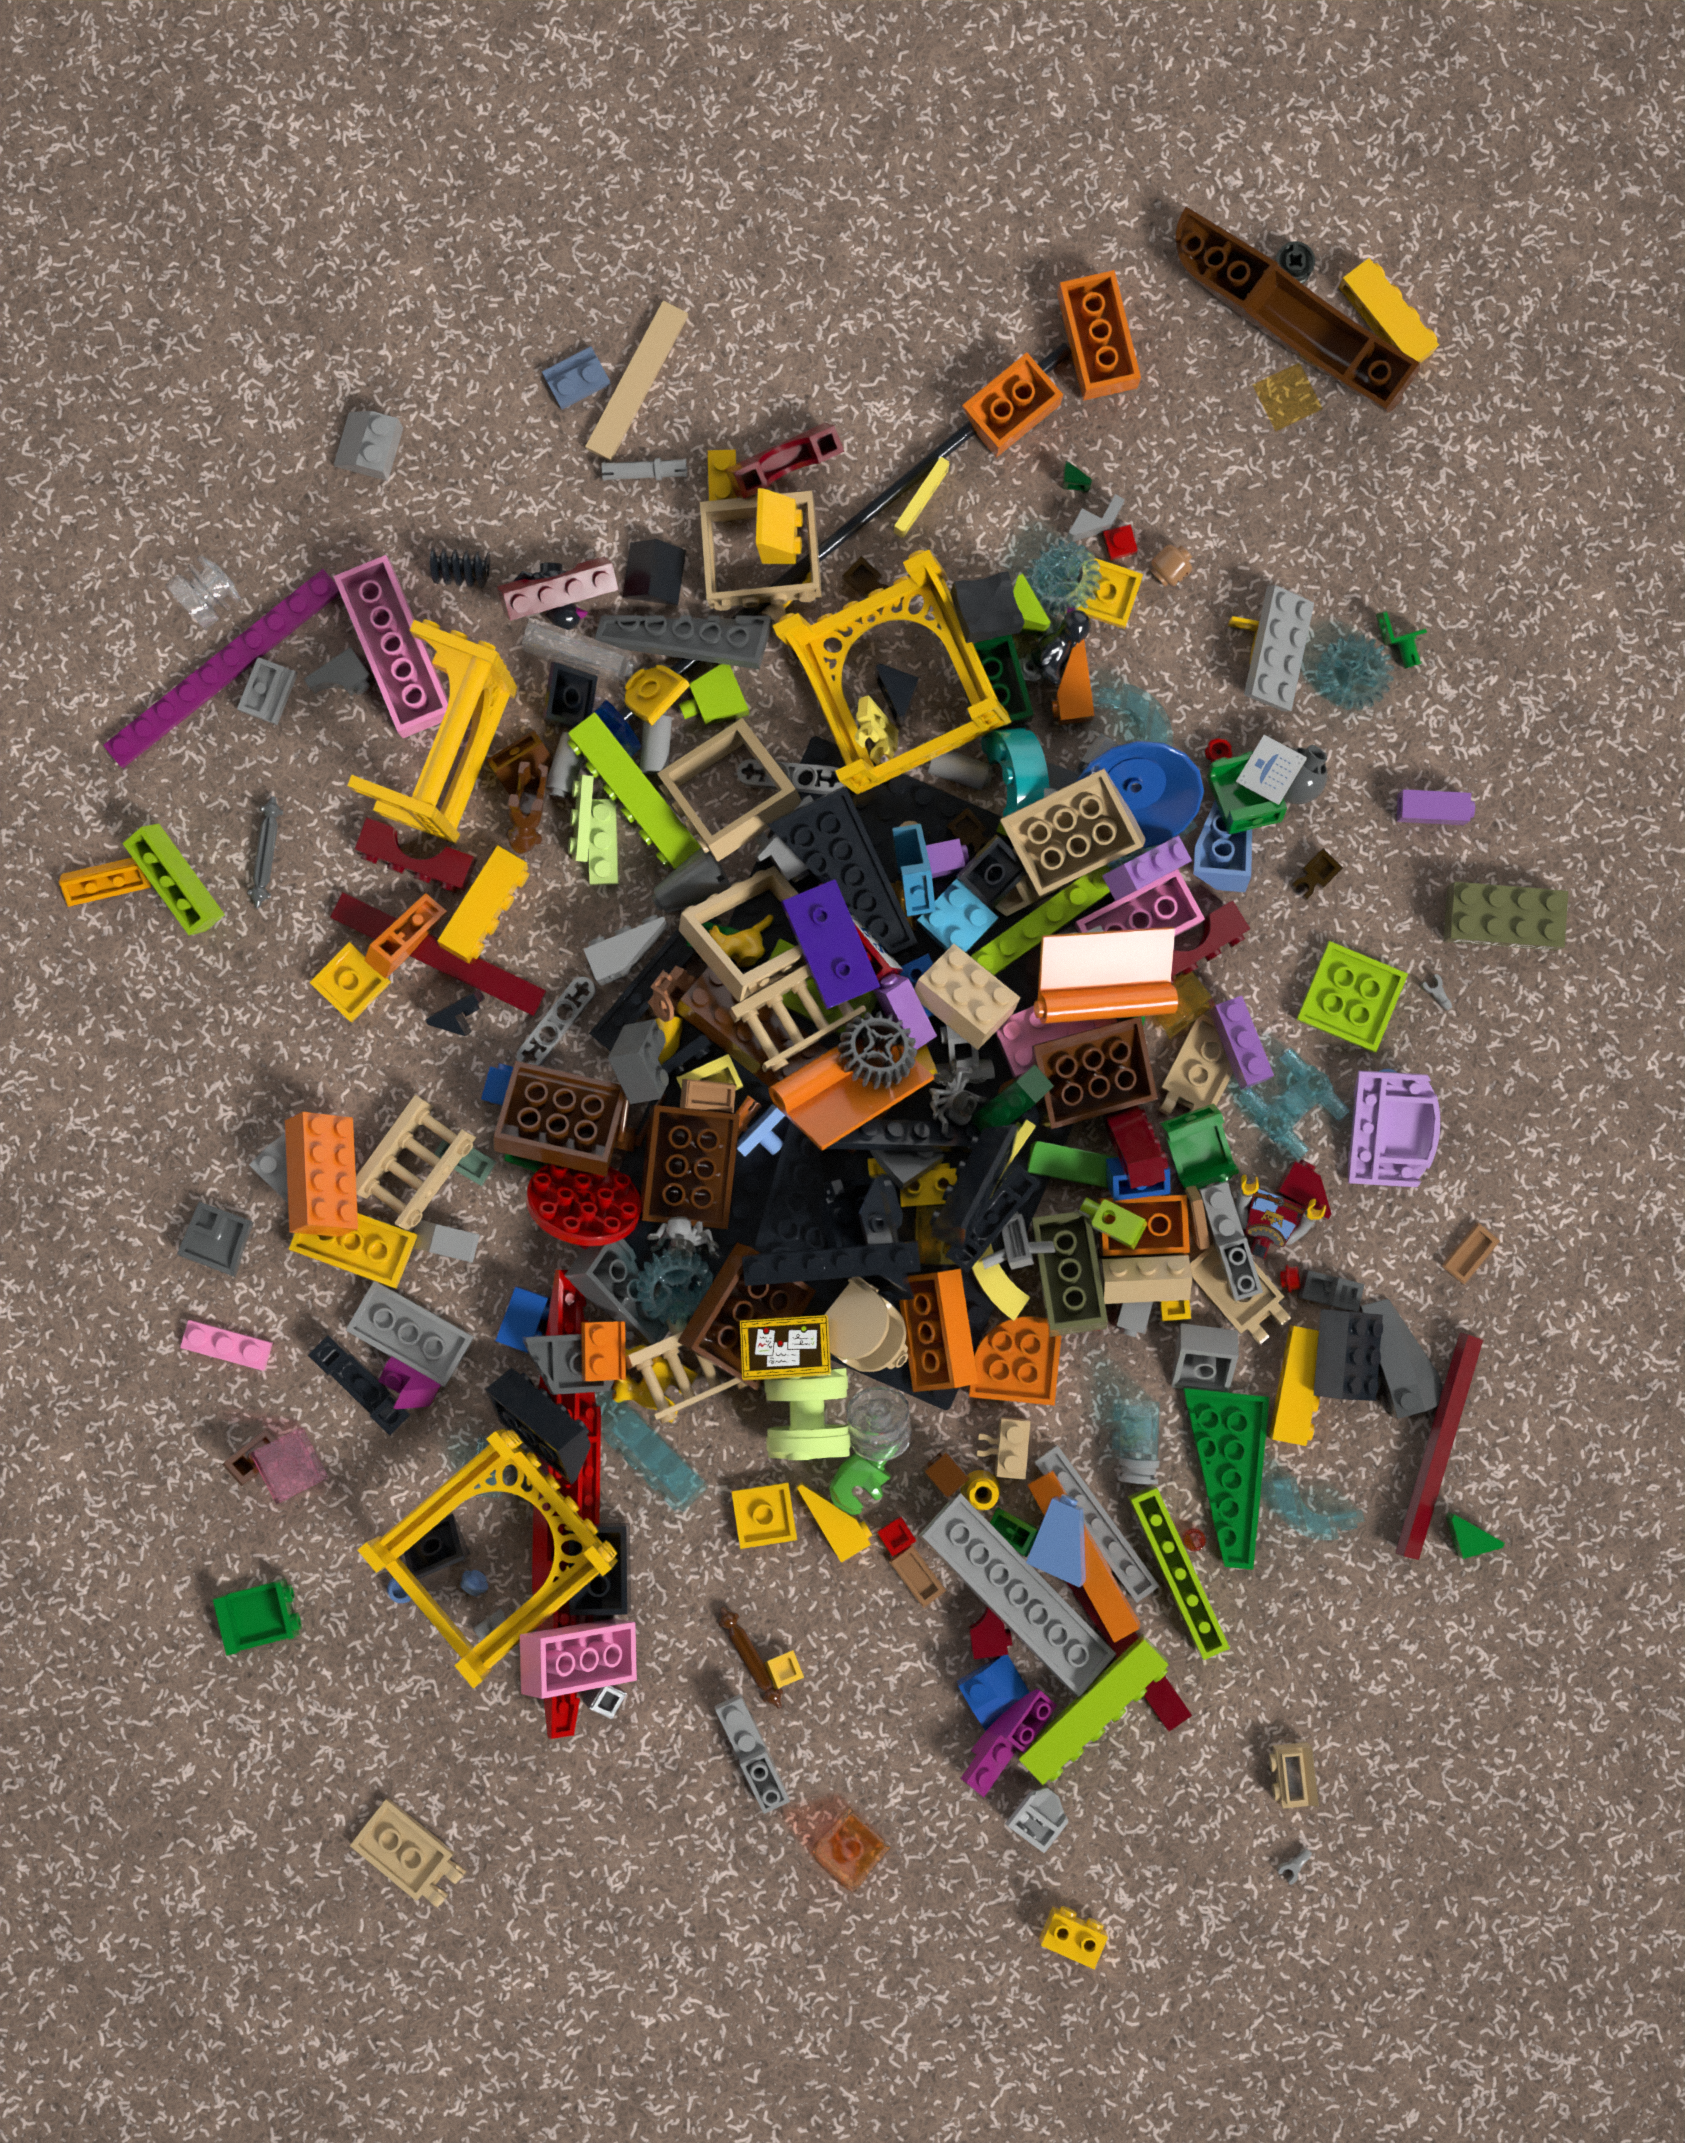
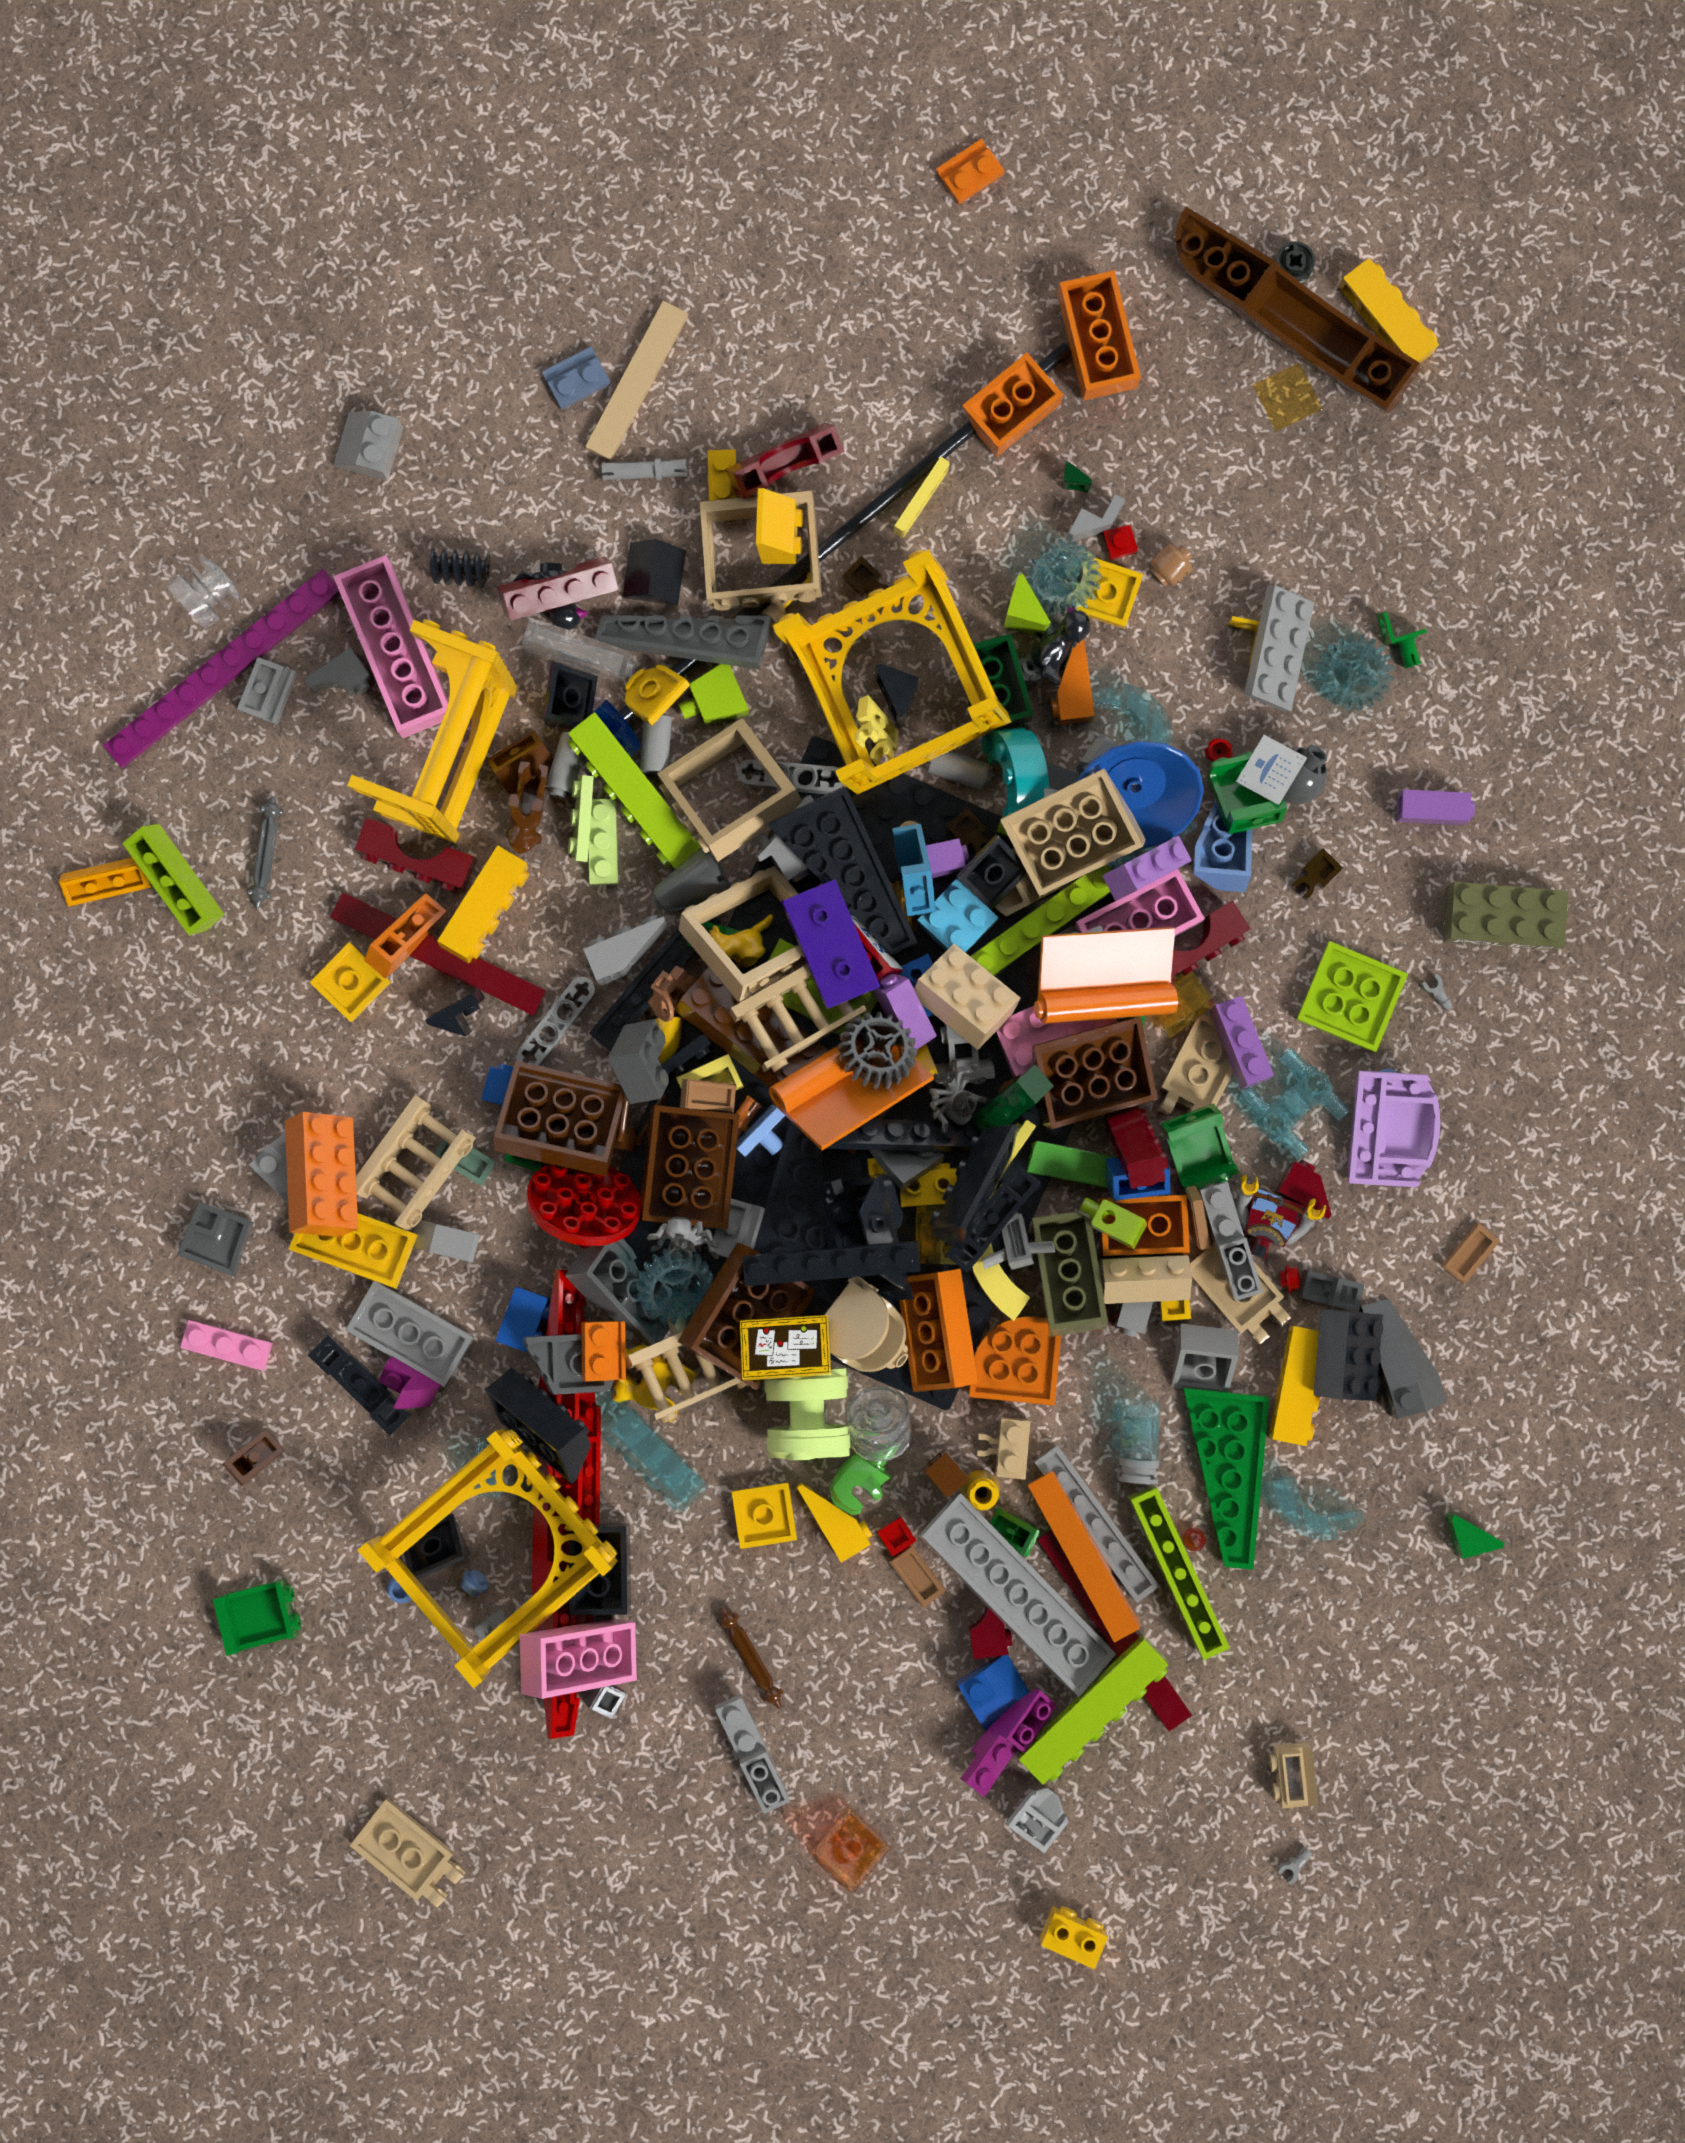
clear pink tile [250,1427,329,1505] -> none
yellow plate [765,1650,804,1689] -> none
black brick [950,571,1025,643] -> none
medium blue slope [1026,1494,1086,1587] -> none
dark red tile [1395,1332,1483,1560] -> none
none -> light grey plate [713,1199,765,1257]
none -> orange plate [936,138,1005,205]

